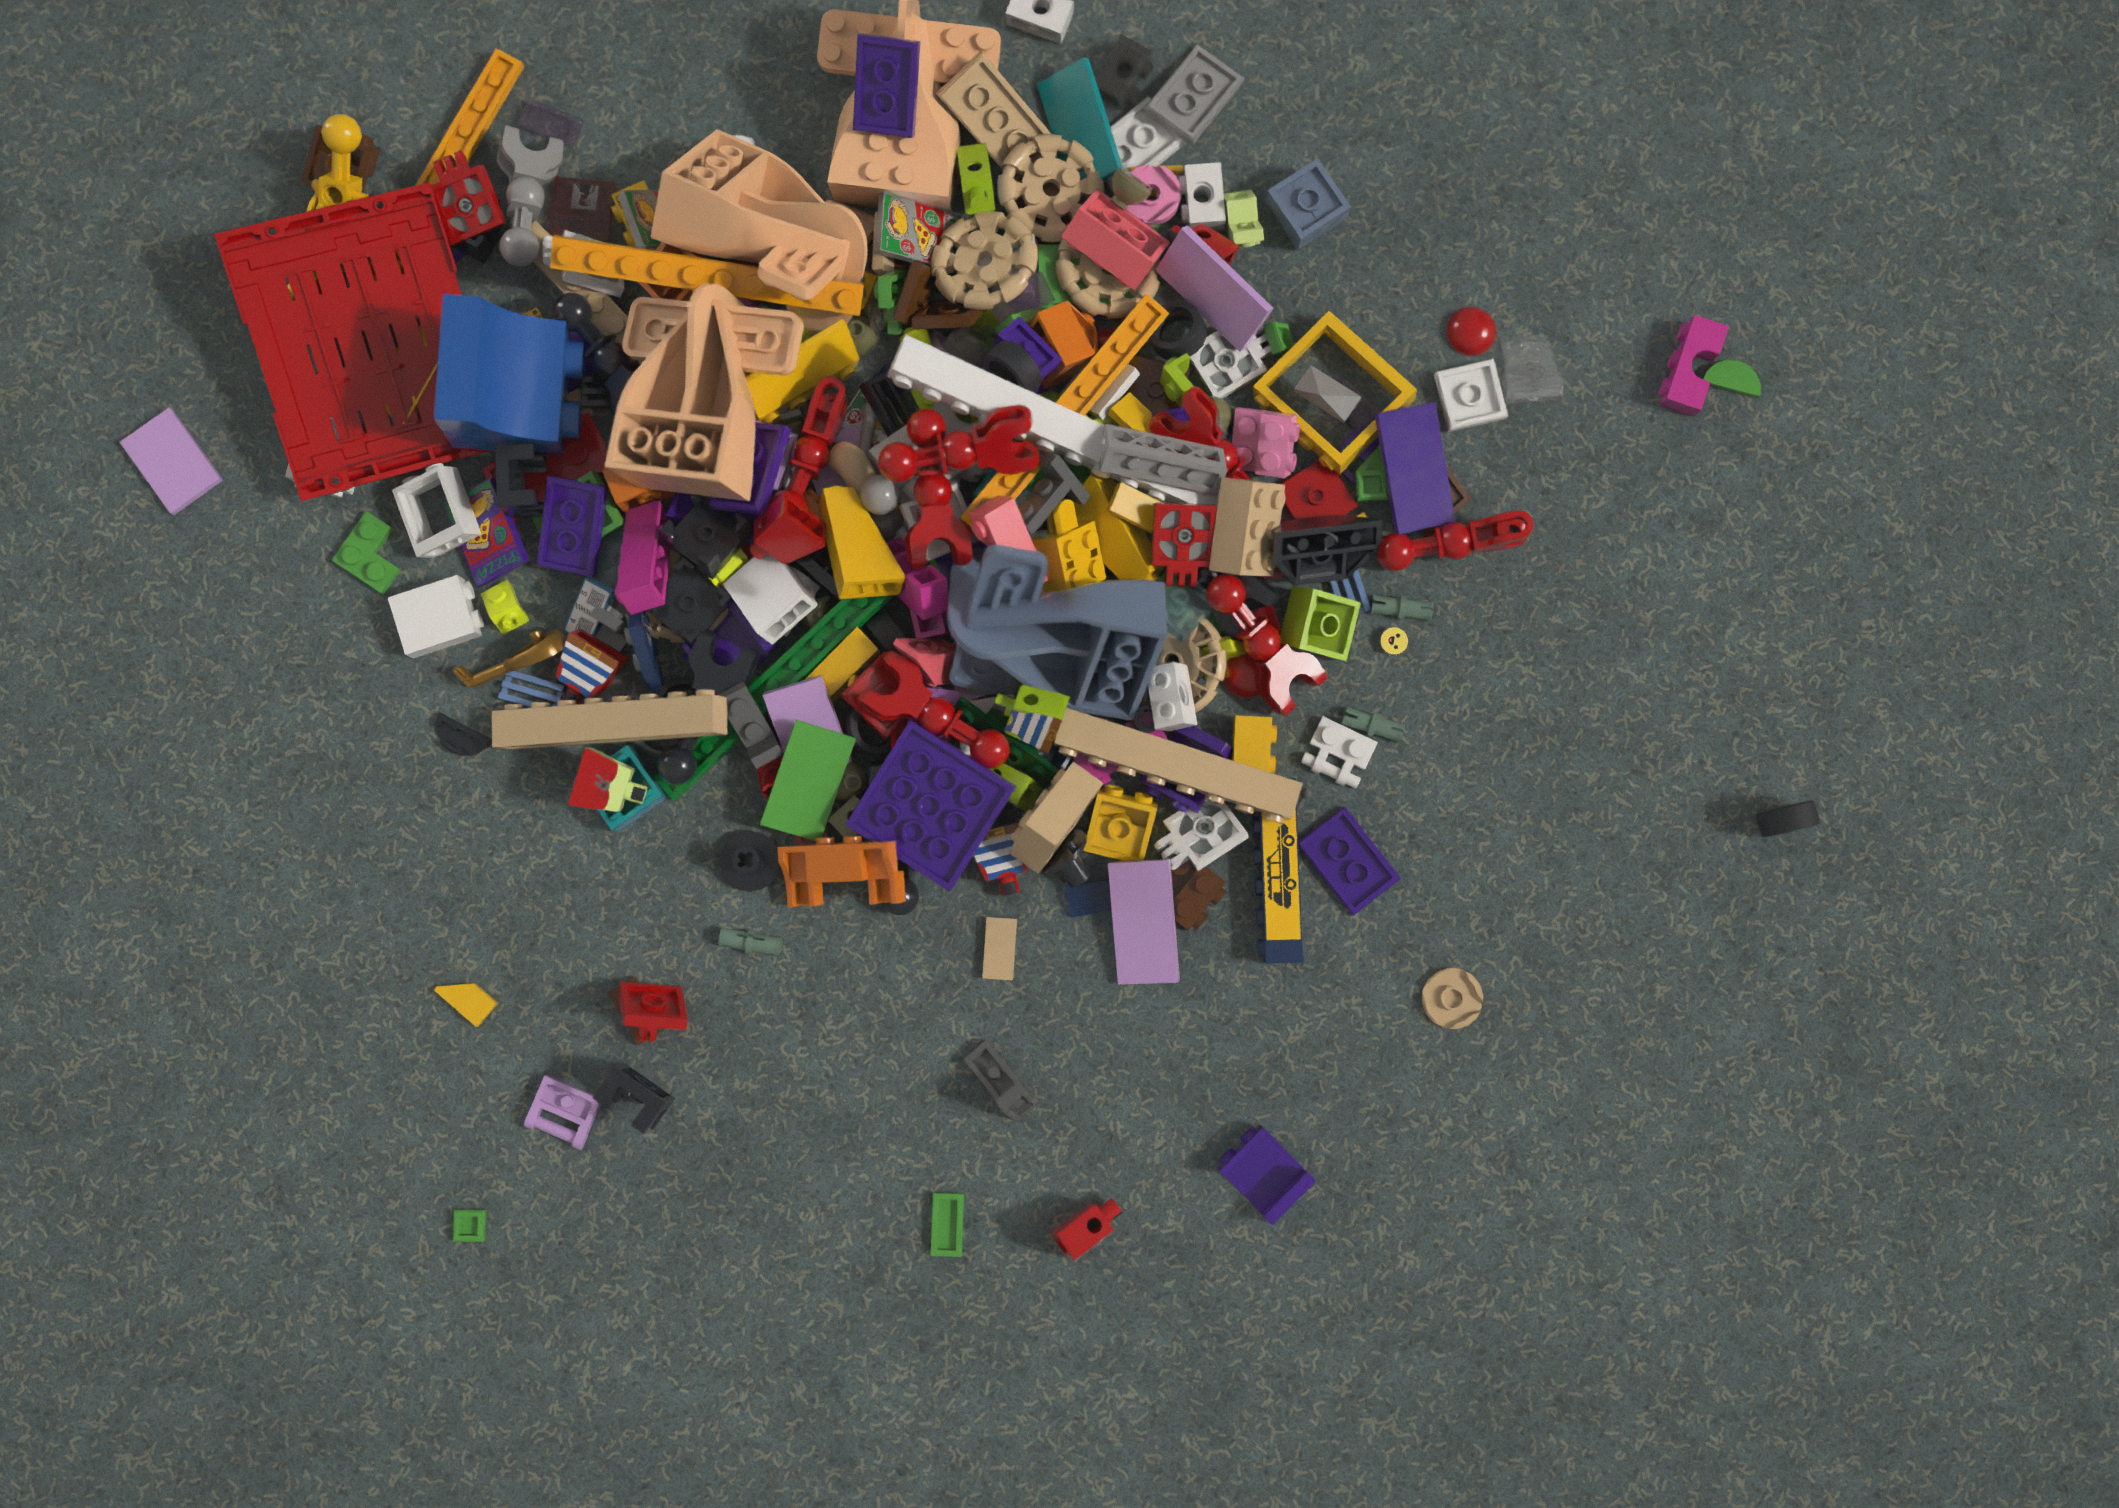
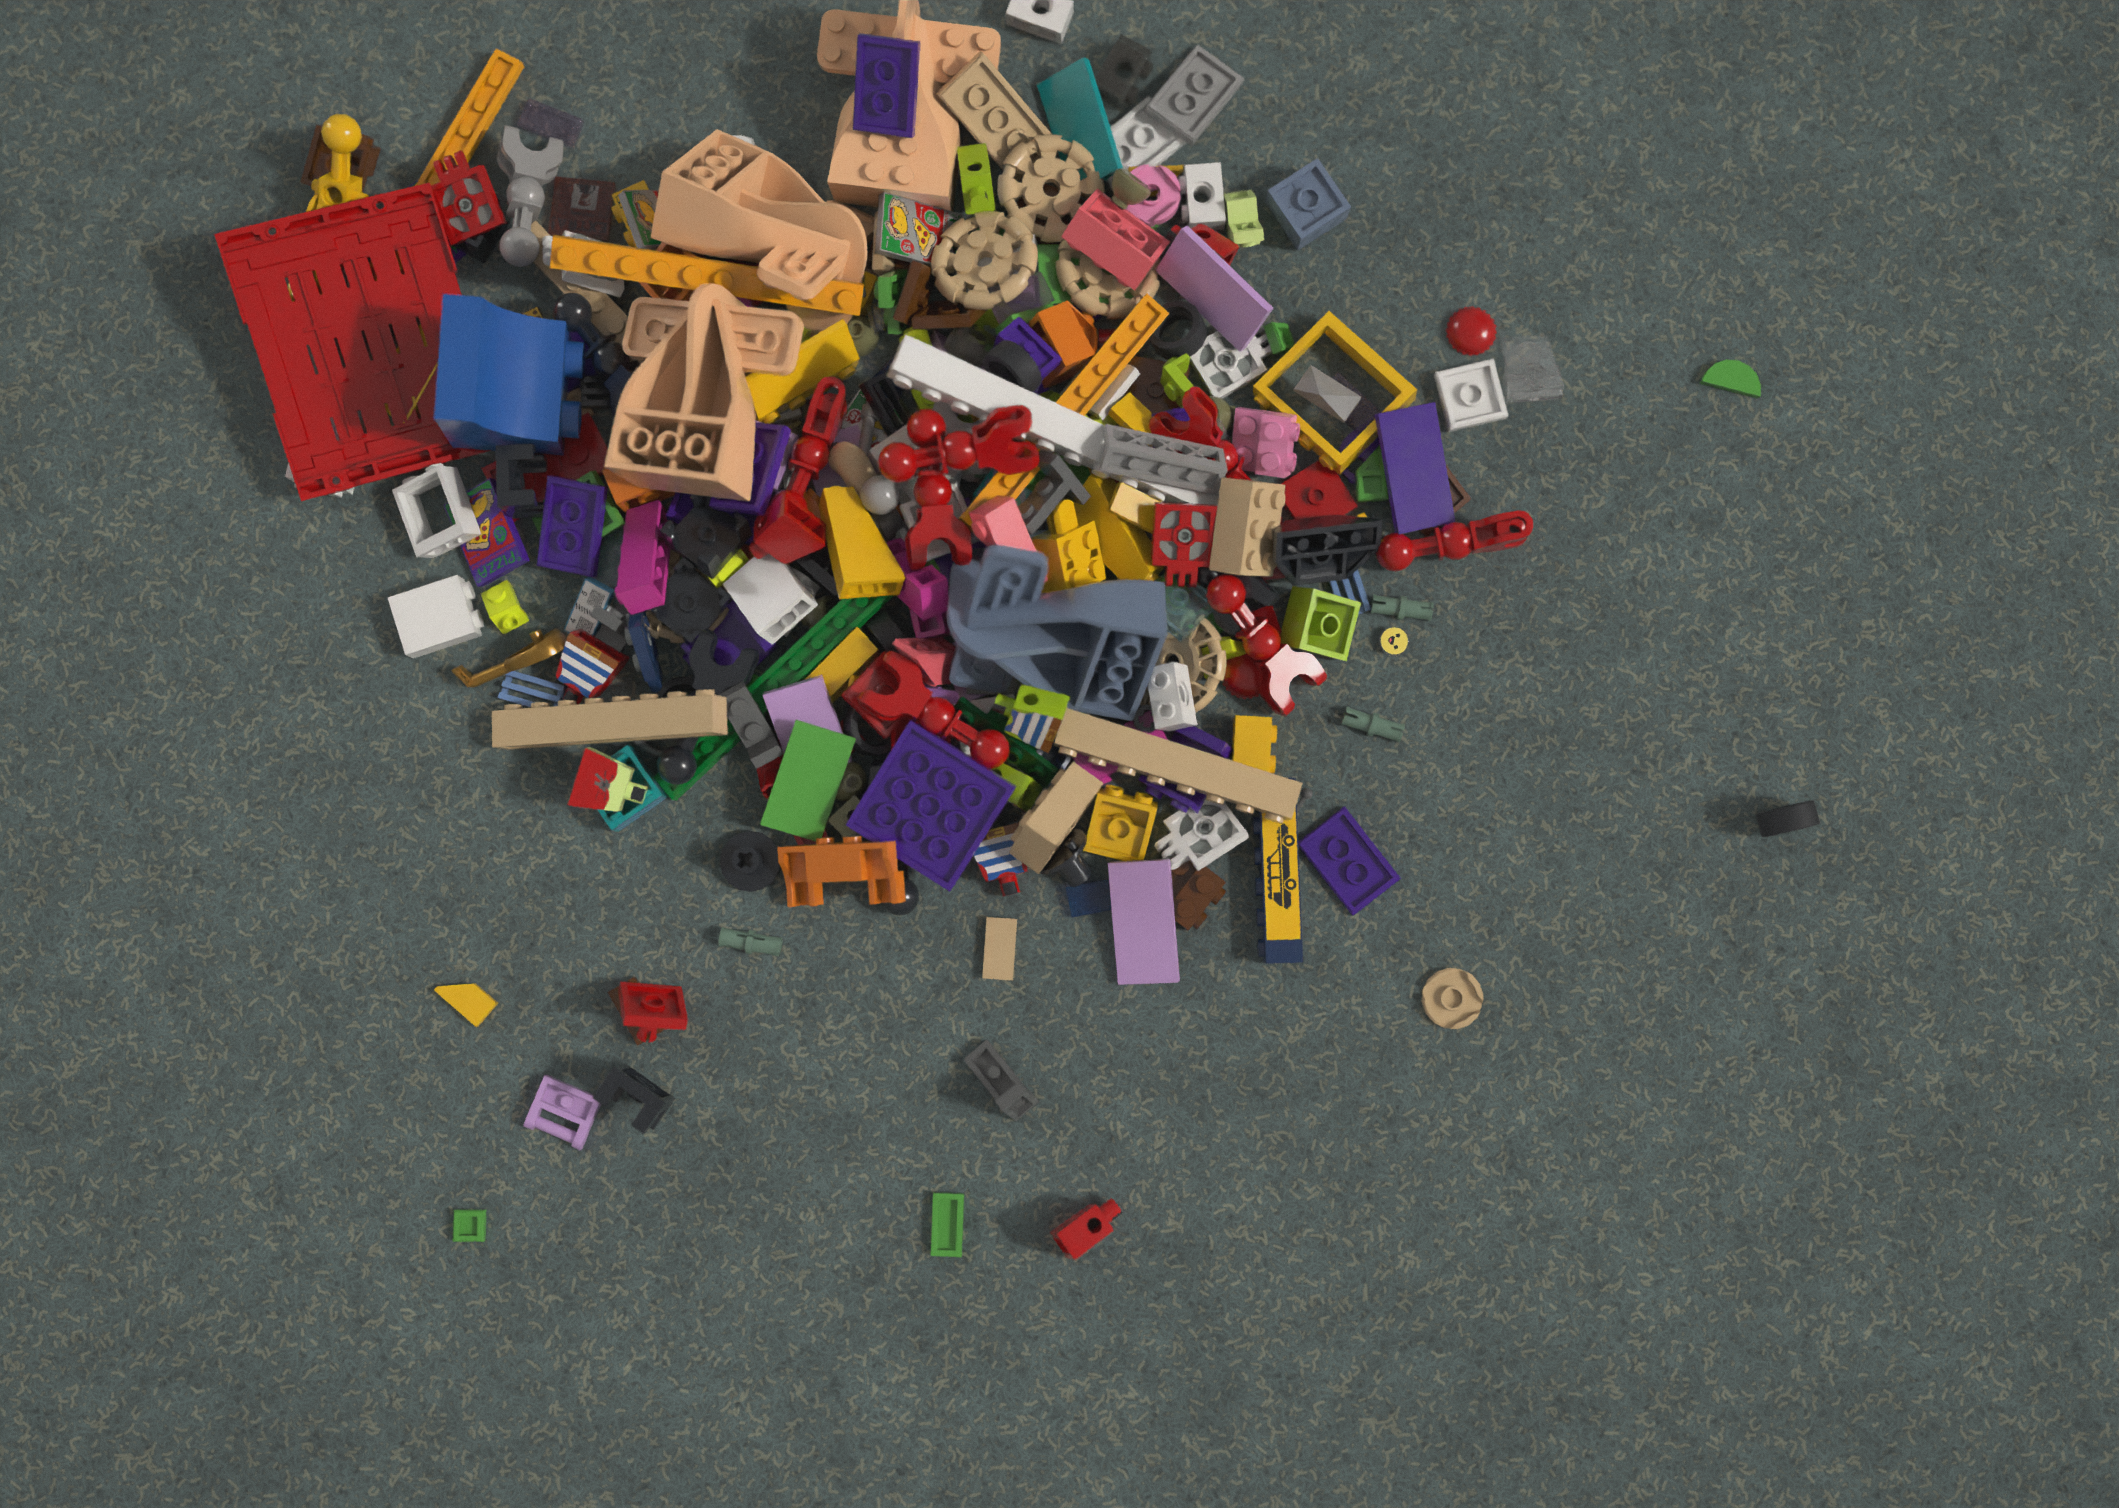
lavender tile [120,407,223,515] -> none
bright green plate [332,511,401,594] -> none
black tile [435,712,492,756] -> none
dark purple panel [1218,1125,1316,1225] -> none
white plate [1301,716,1378,789] -> none
dark pink arch [1658,315,1729,417] -> none

